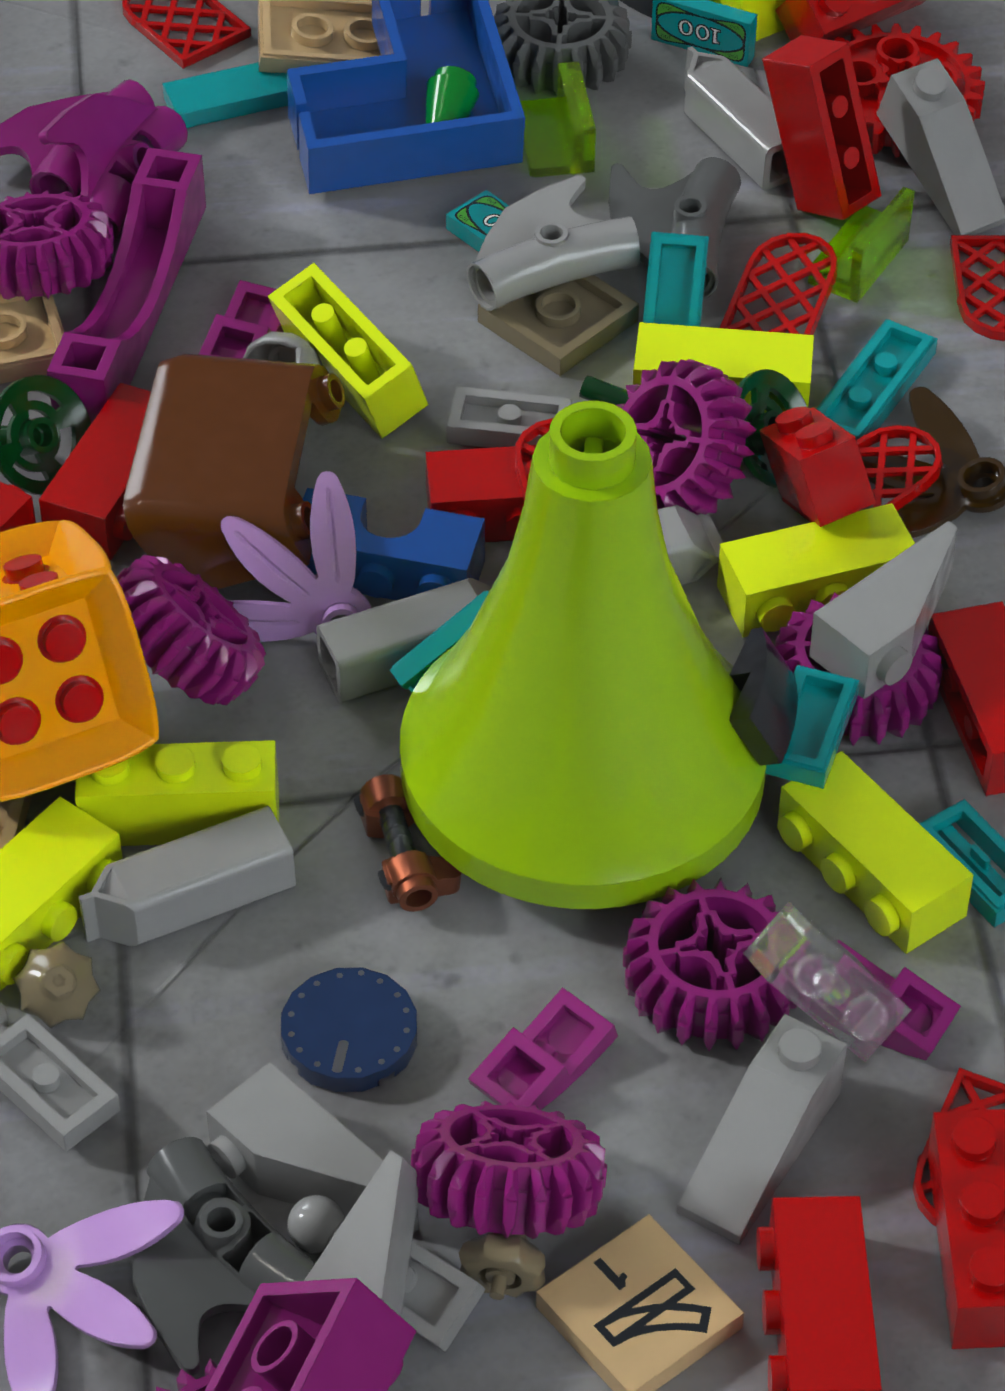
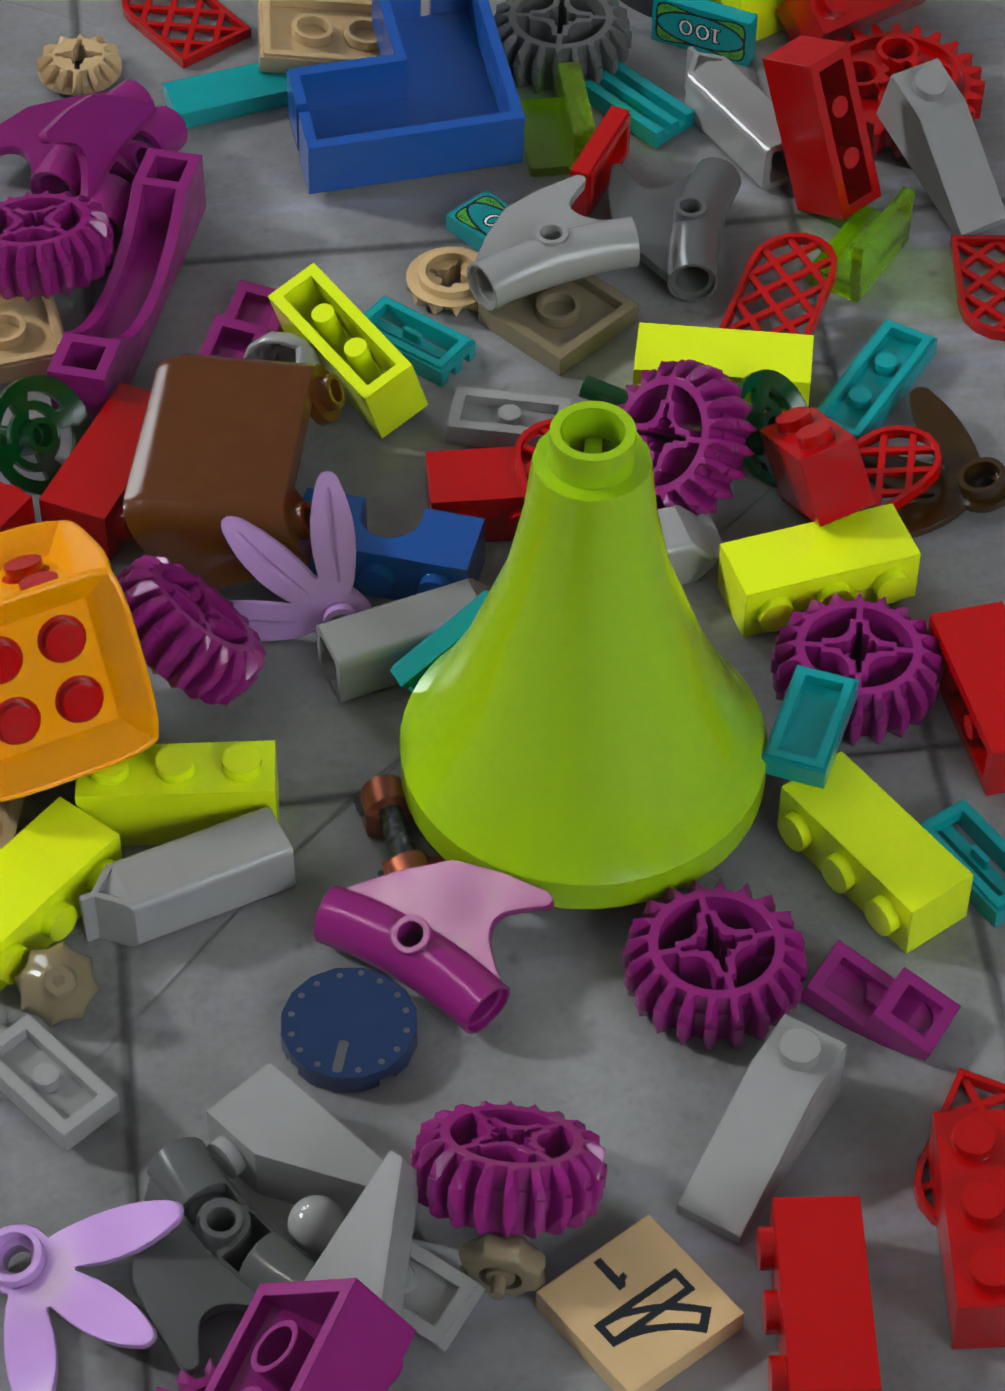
green cone [426,66,479,123] -> none
magenta slope [468,987,618,1110] -> none
teal tile [643,232,709,327] -> none
black slope [729,627,798,766] -> none
clear brick [743,901,912,1062] -> none
light grey slope [809,521,958,699] -> none
none -> tan gear [36,33,122,96]
none -> magenta pin [314,860,555,1034]
none -> teal tile [364,295,476,387]
none -> tan gear [406,247,479,317]
none -> red tile [570,105,631,217]
none -> teal tile [581,61,694,148]

